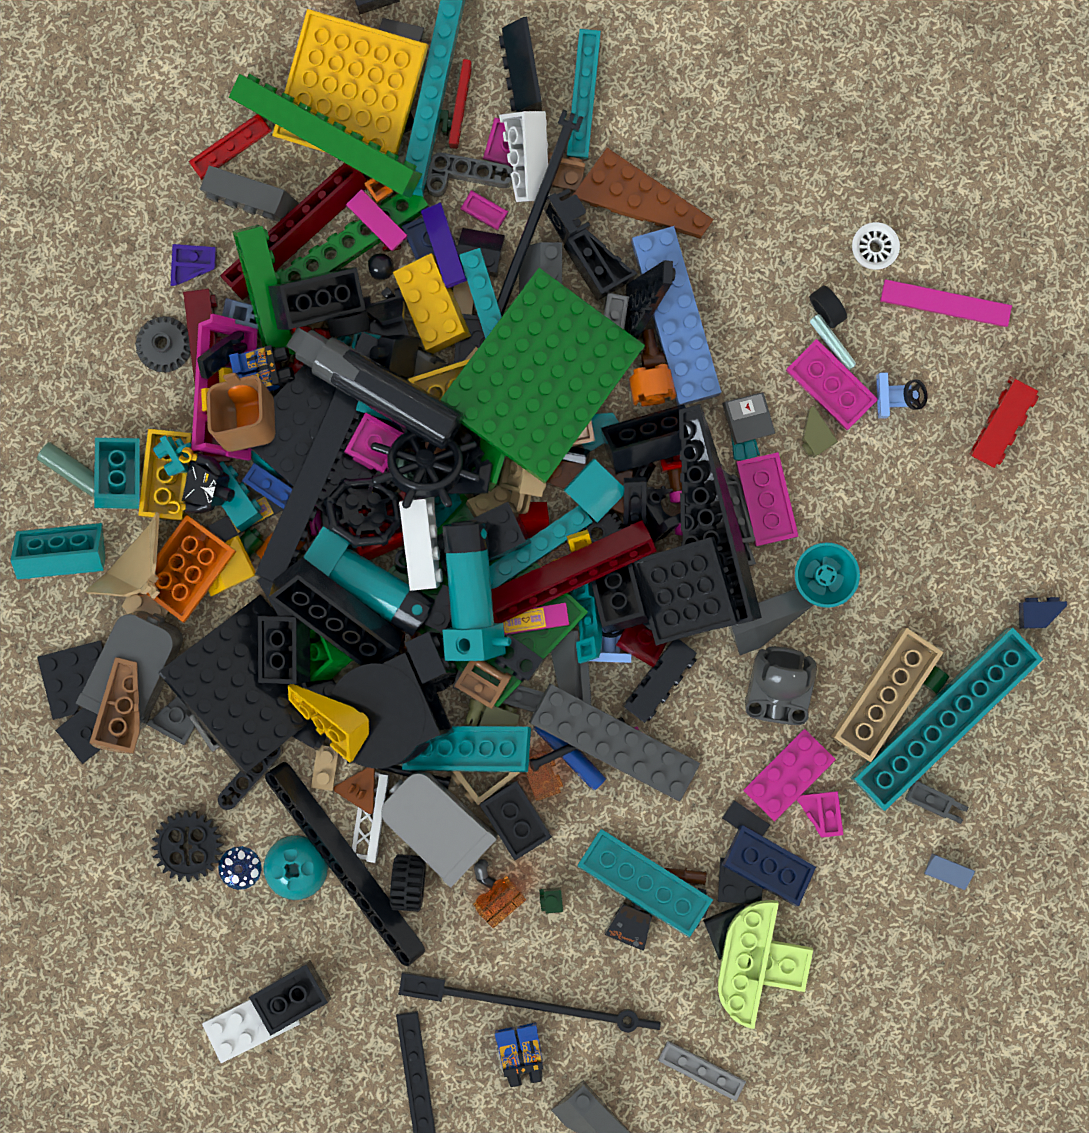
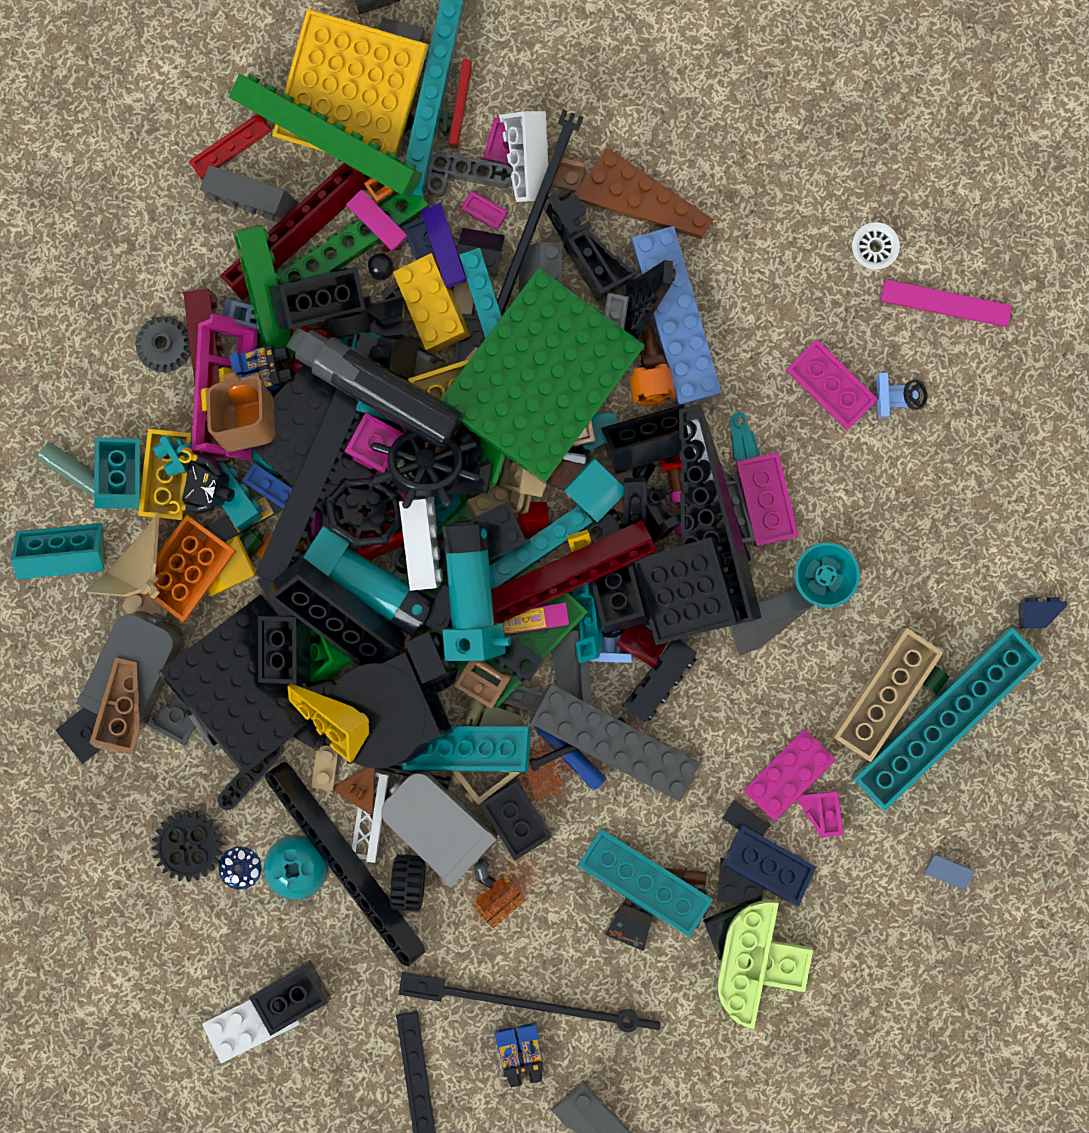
black plate [37,640,103,720] -> none
dark purple wing [170,244,217,286] -> none
black hinge [197,331,248,379] -> none
black slope [499,16,542,112] -> none
dark green brick [539,887,563,914] -> none
teal plate [567,29,601,160] -> none
light grey tile [658,1040,746,1101] -> none
dark grey tile [722,392,775,445] -> none
dark grey piece [745,646,817,725] -> none
olive slope [801,406,838,458] -> none
black tyre [809,285,847,328] -> none
light aqua axle [810,314,856,370] -> none
dark grey hinge [905,781,969,824] -> none
red wedge [969,376,1039,468] -> none

